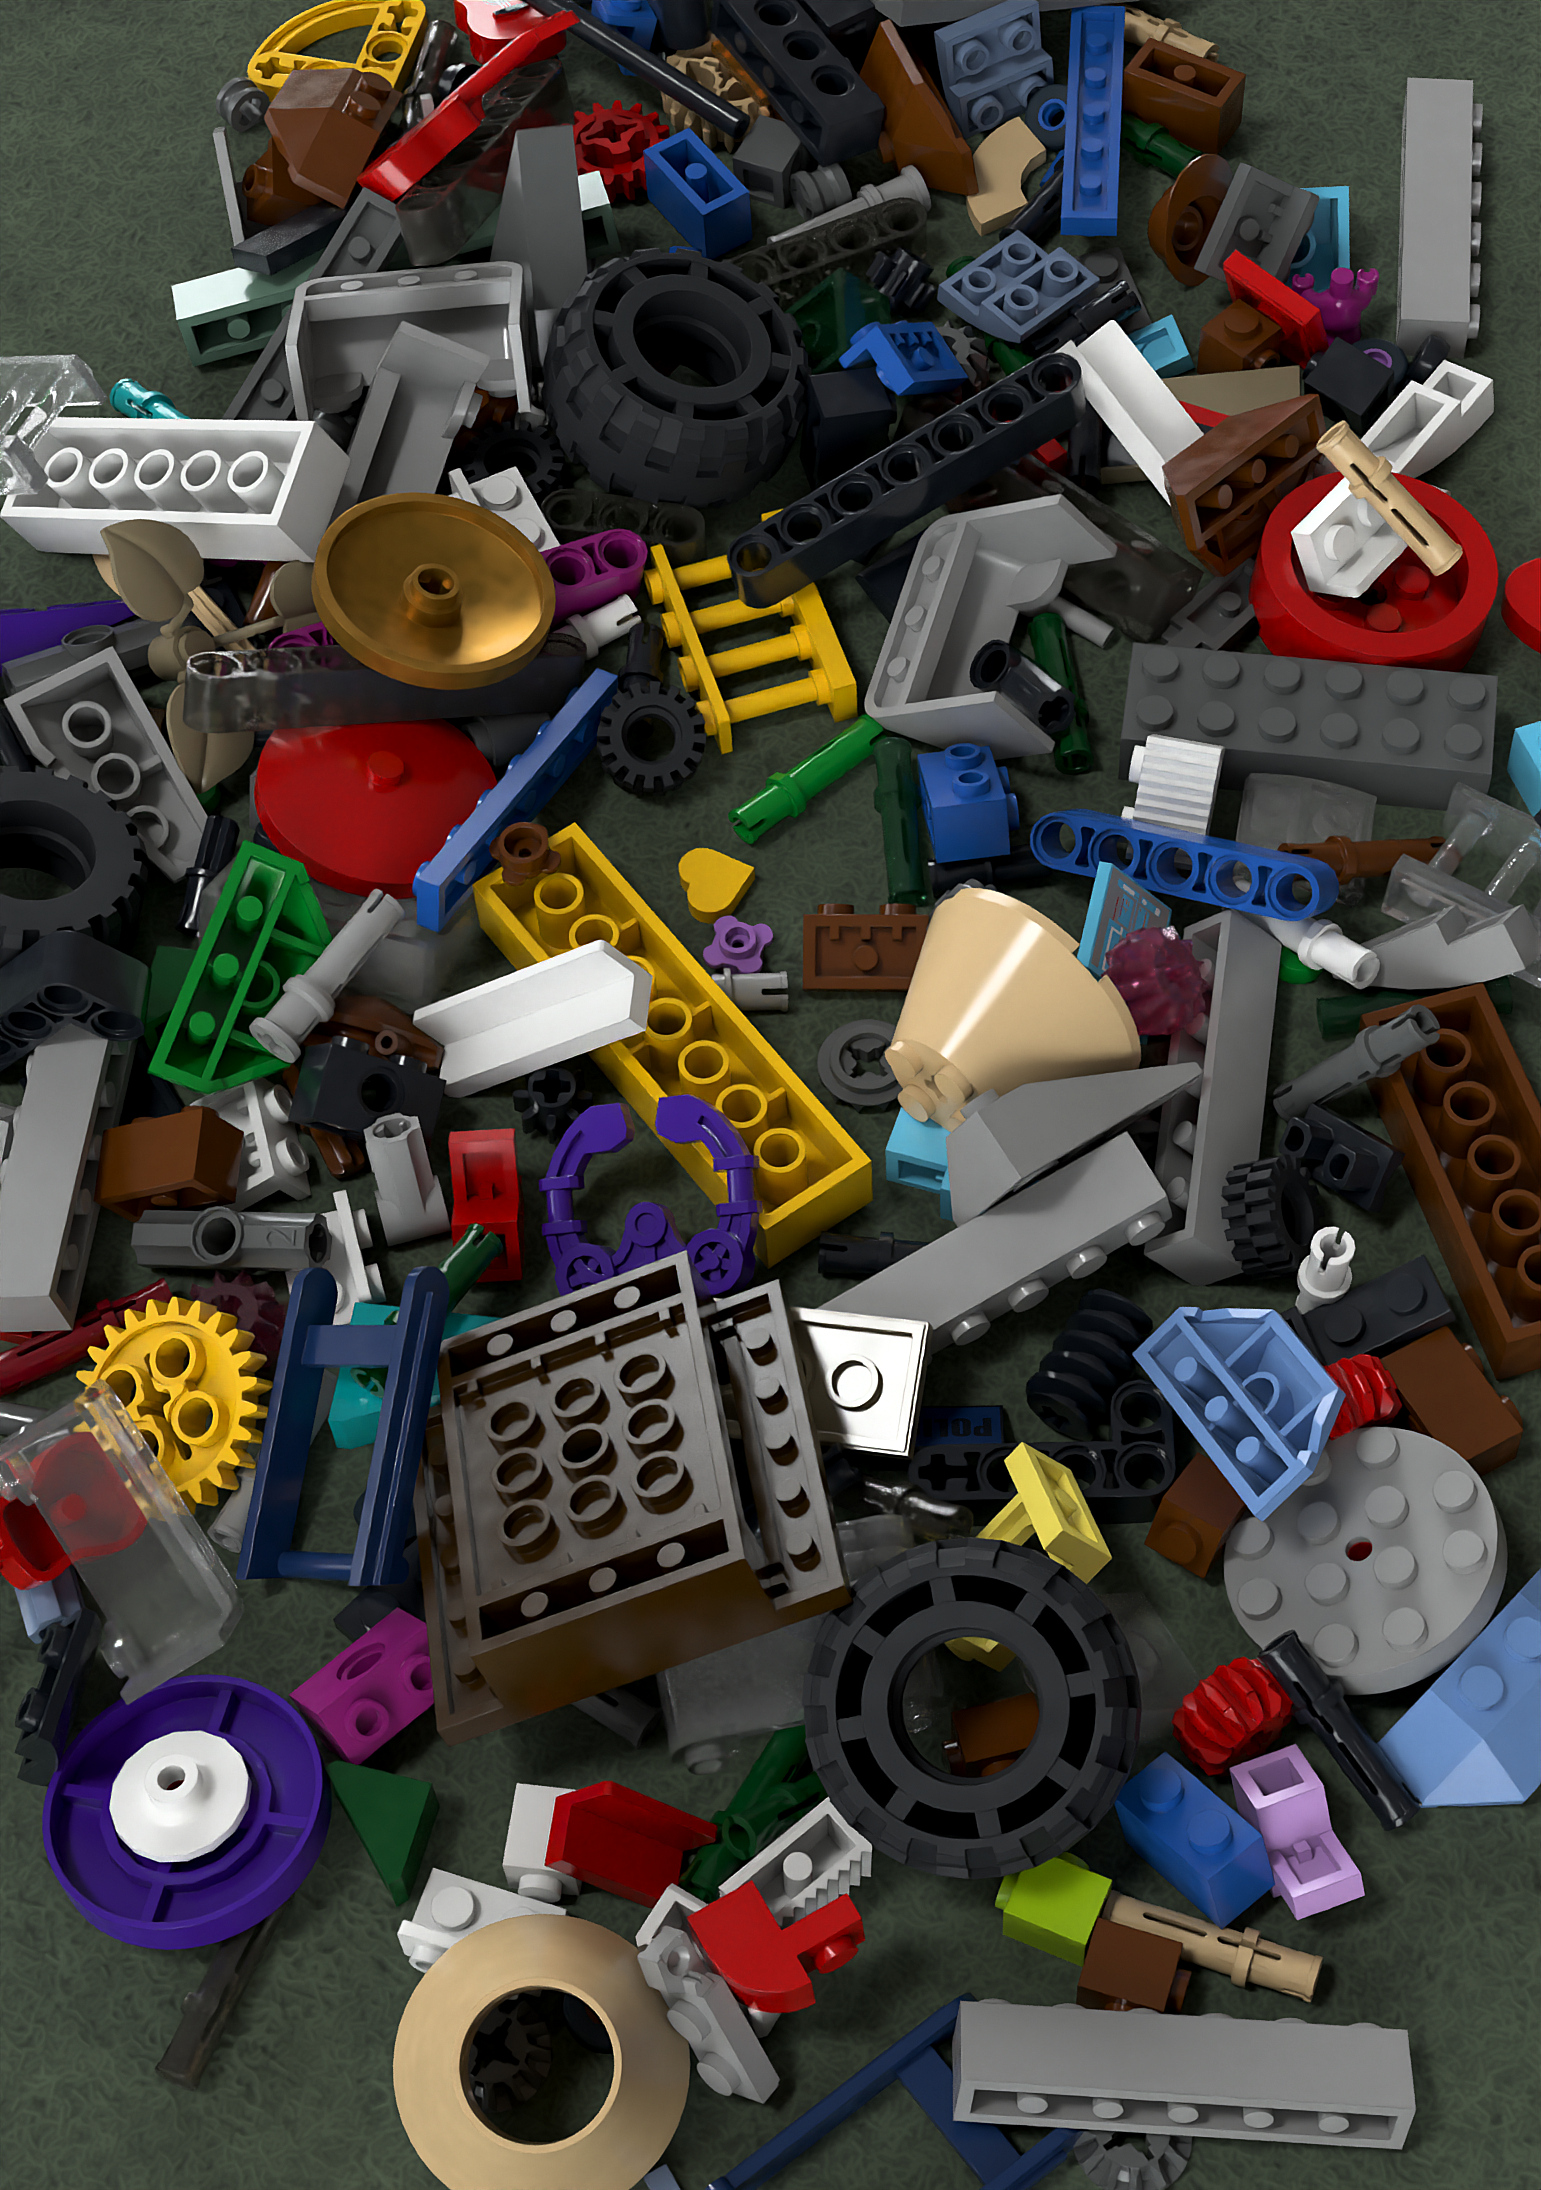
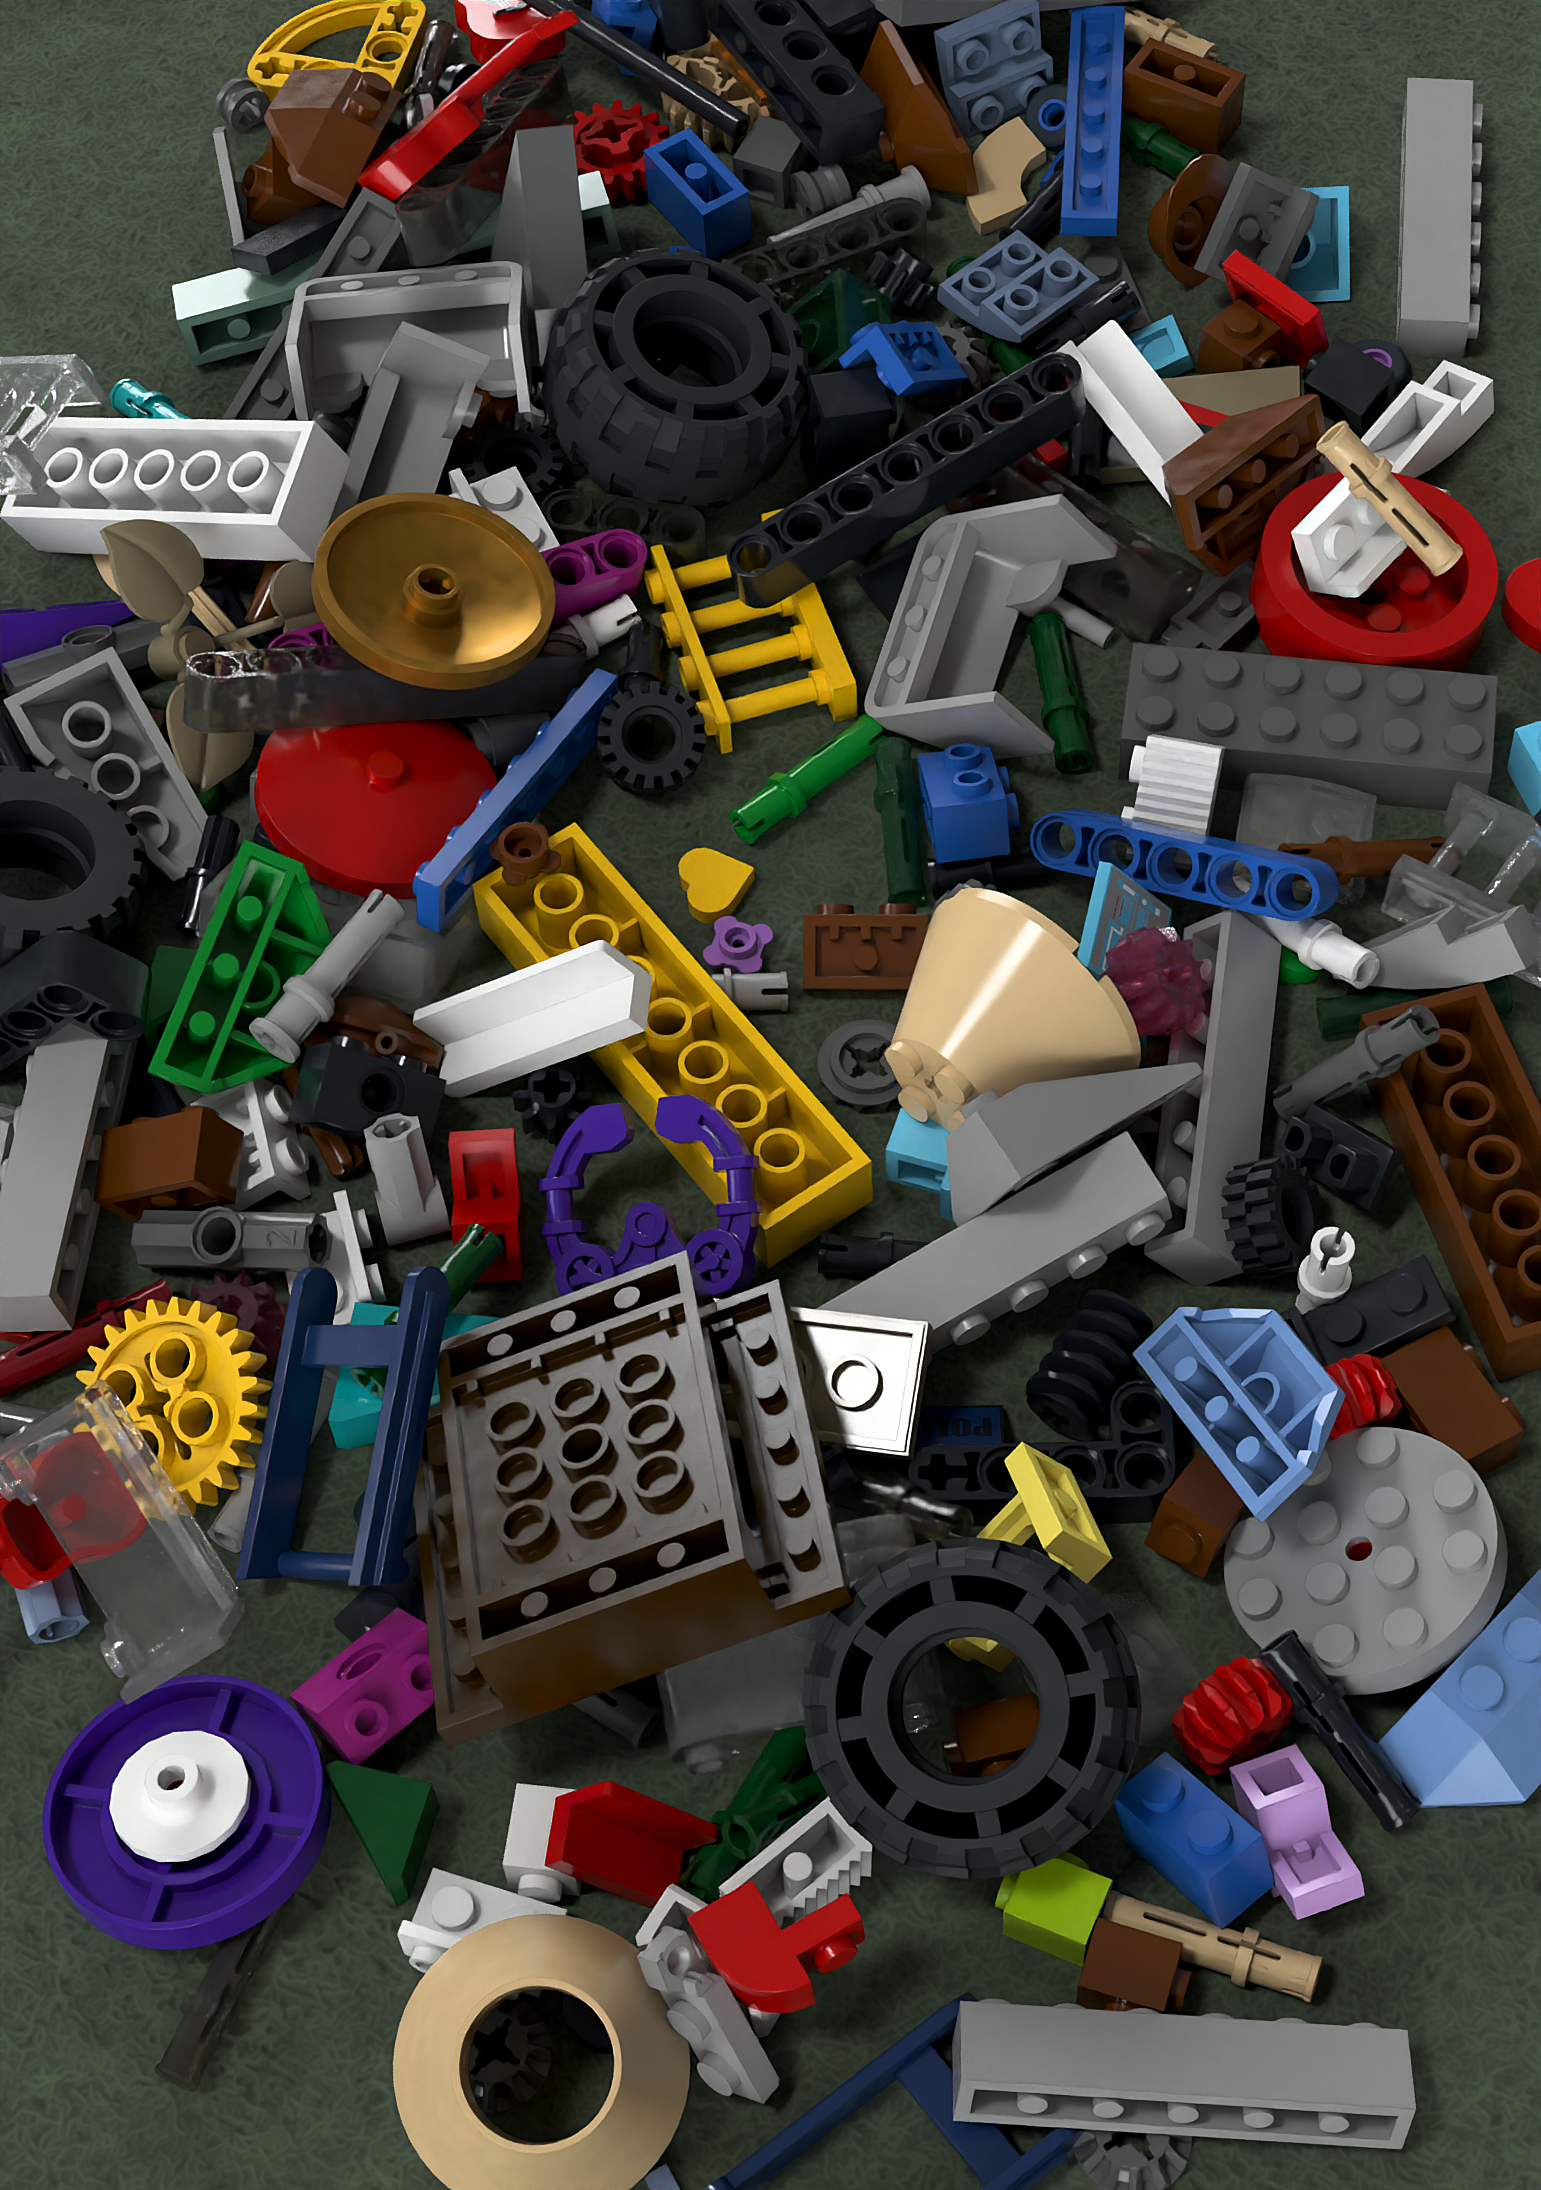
black slope [14,1607,102,1786] -> none
black piece [969,639,1077,736] -> none
magenta piece [1291,267,1379,346] -> none
black piece [1397,334,1450,396] -> none

